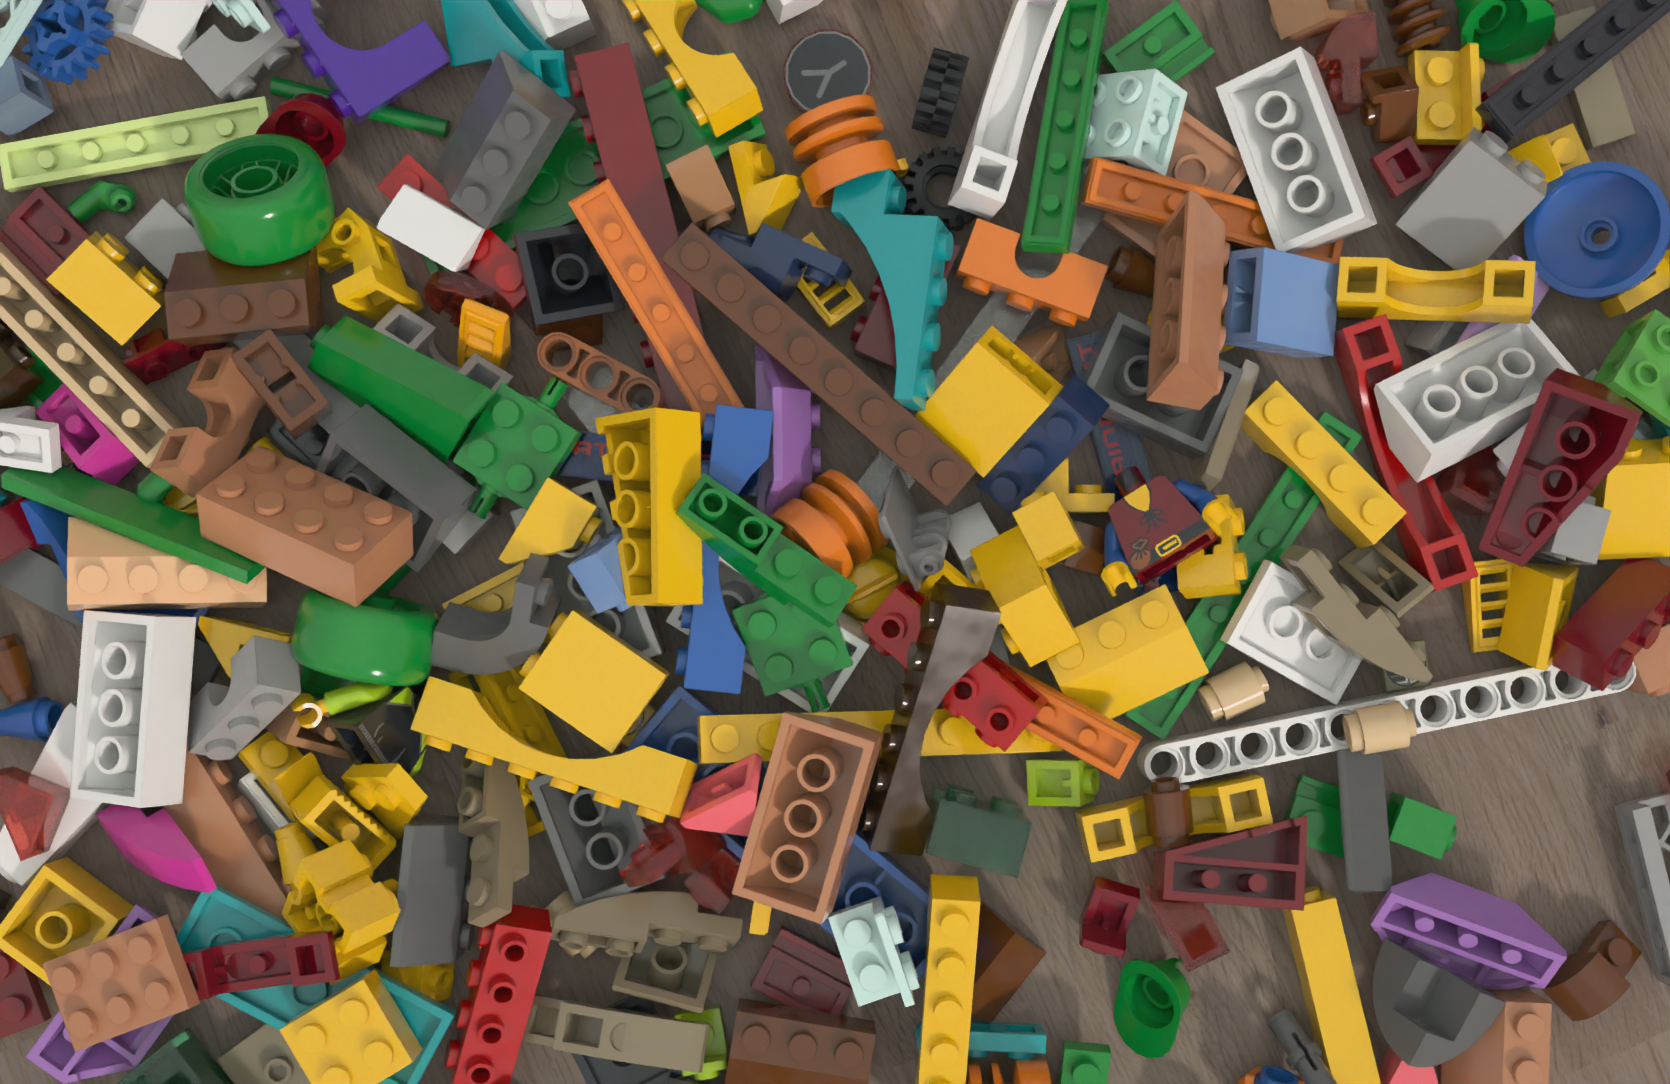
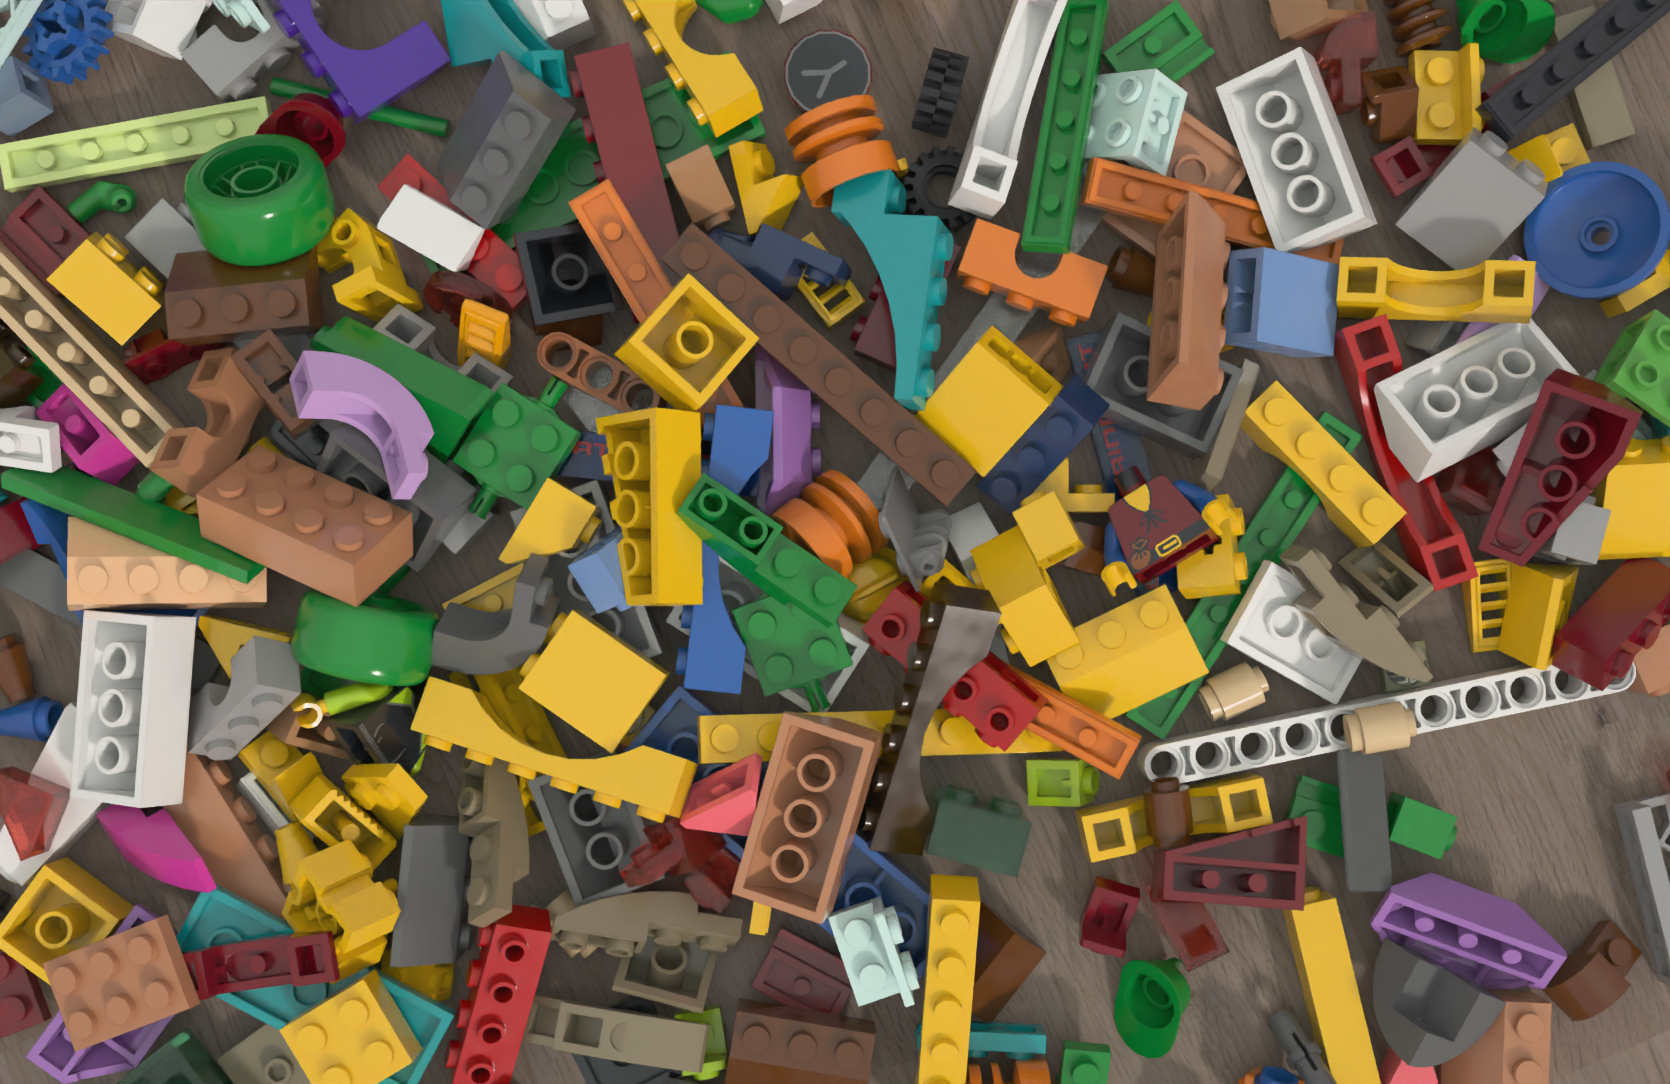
none -> lavender arch [289,350,434,499]
none -> yellow brick [615,273,759,412]

